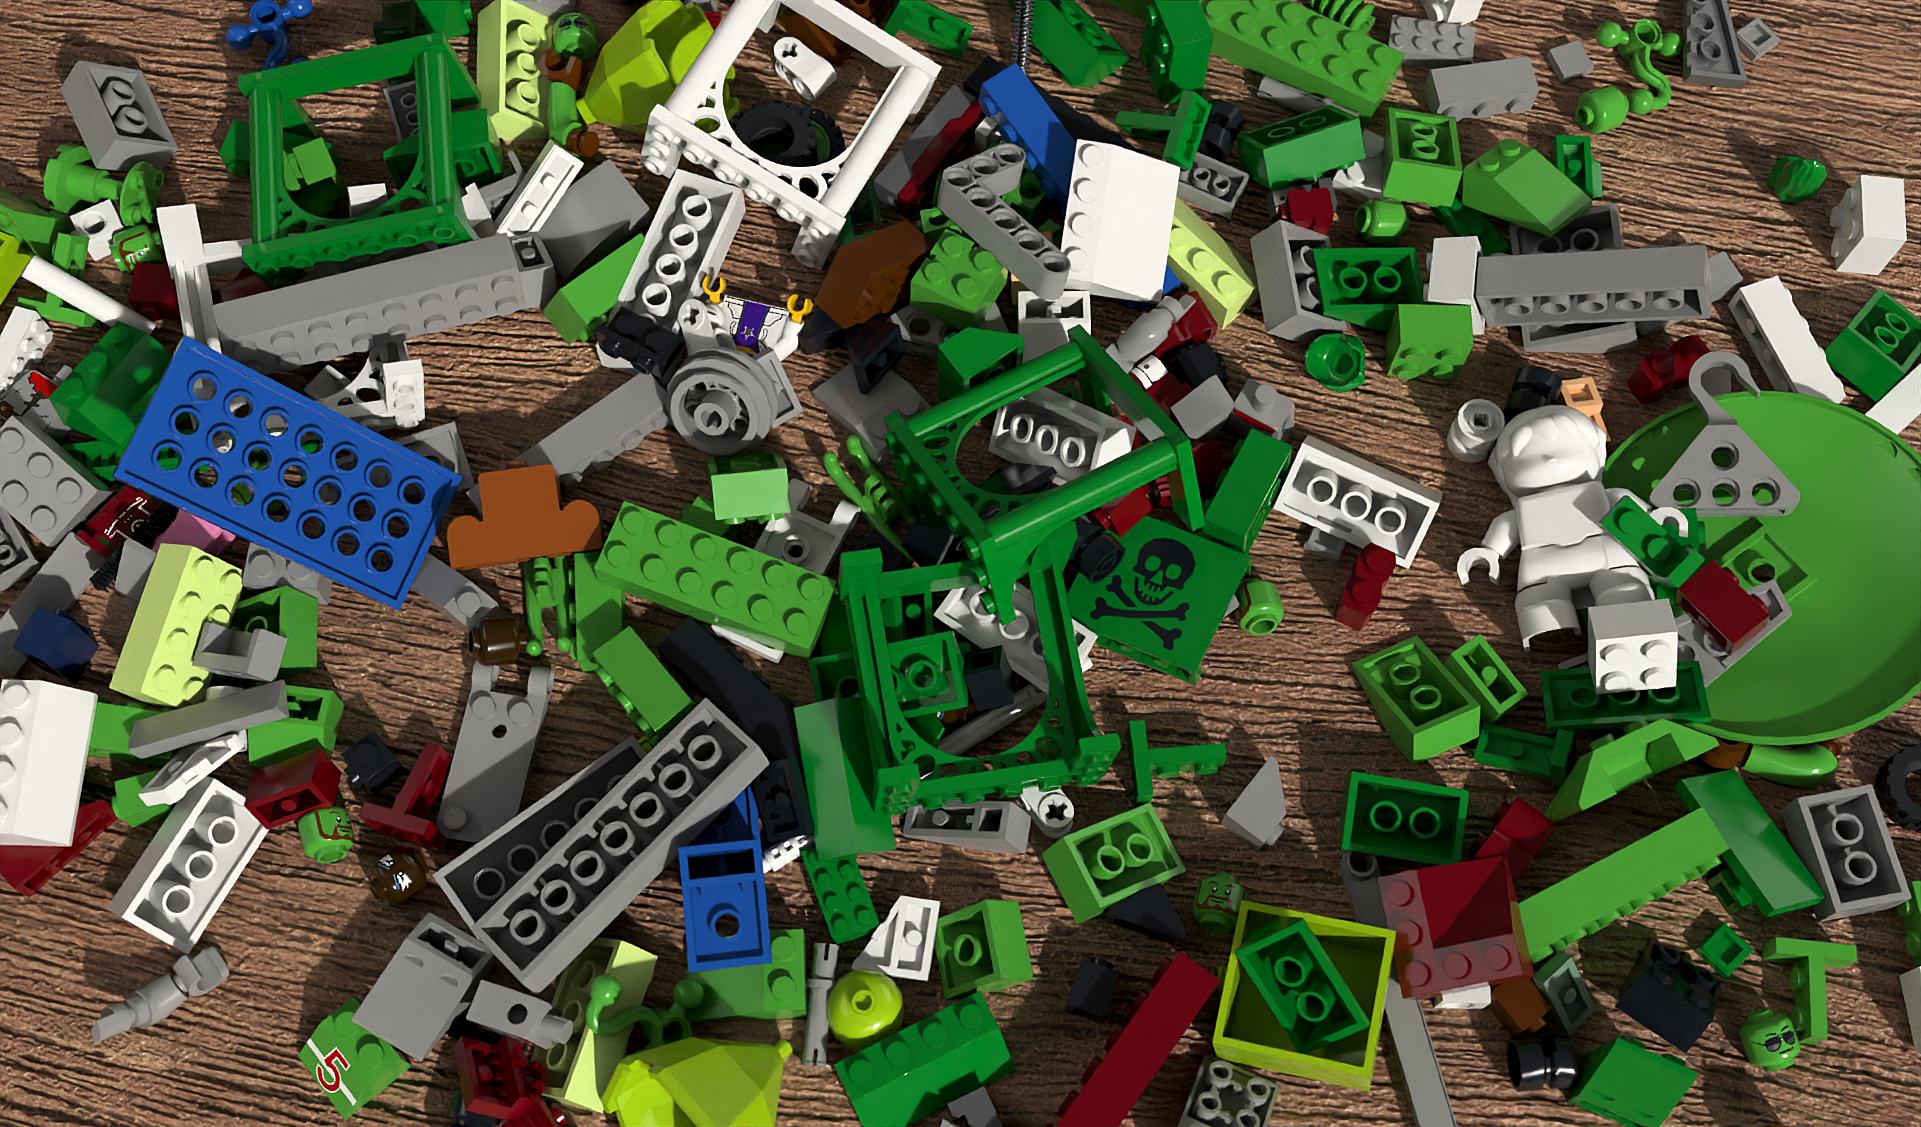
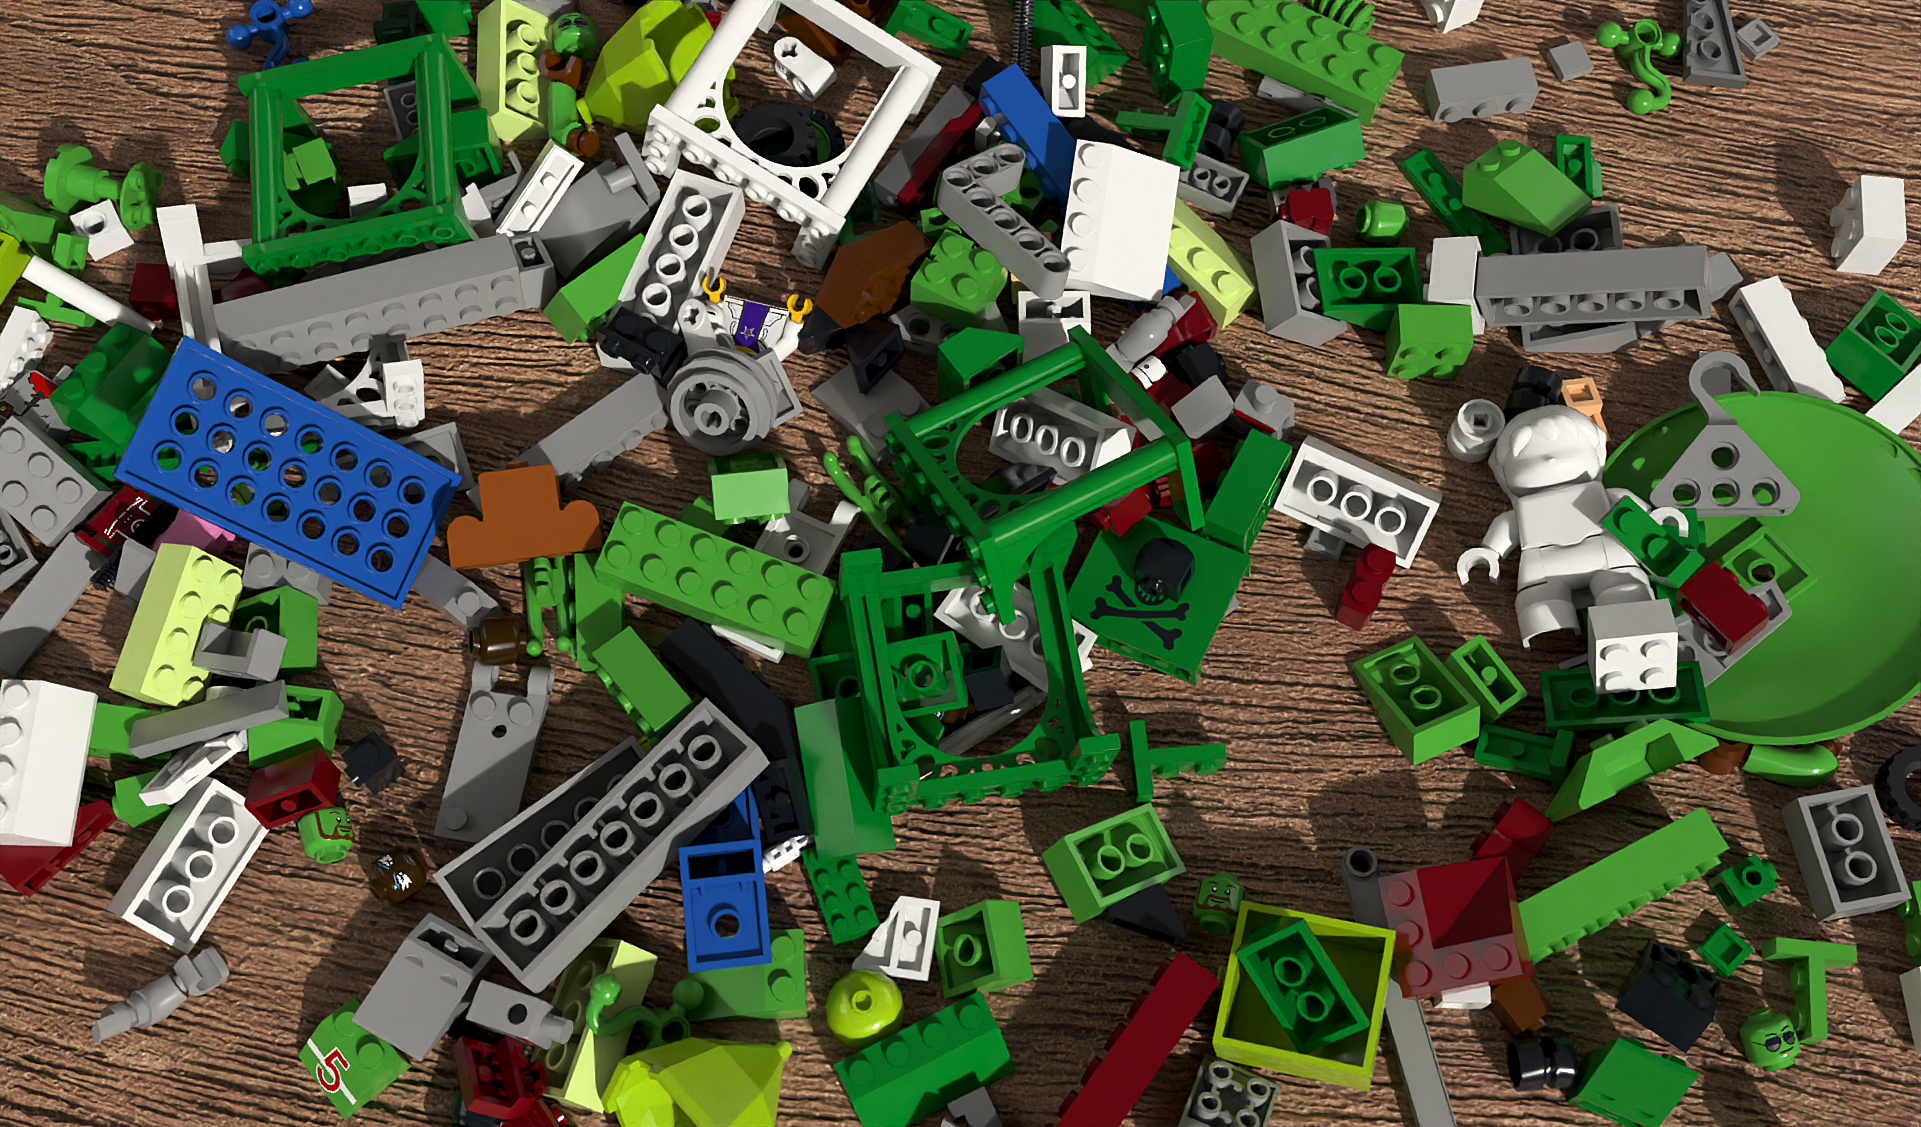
dark blue brick [13,606,99,685] -> none
light grey brick [60,60,178,172] -> none
bright green head [109,224,165,276] -> none
dark red bracket [358,741,453,851] -> none
light grey pin [800,943,839,1068] -> none
light grey slope [902,800,1032,854] -> none
white piece [1014,787,1074,839] -> none
black brick [1065,957,1120,1024] -> none
black wheel [1068,513,1126,584] -> none
light grey slope [1221,755,1286,852] -> none
bright green head [1234,578,1284,636] -> none
green hair [1304,333,1366,393] -> none
white wing [1332,129,1394,204] -> none
green slope [1340,771,1469,866] -> none
bright green slope [1381,107,1463,207] -> none
light grey piece [1386,15,1476,69] -> none
sand green slope [1532,951,1596,1036] -> none
bright green head [1575,85,1629,134] -> none
dark red brick [1626,335,1710,404] -> none
green tile [1674,769,1827,917] -> none
green piece [1766,156,1827,203] -> none
none -> light grey tile [603,132,661,210]
none -> white slope [1041,45,1086,117]
none -> black brick [1133,538,1195,603]

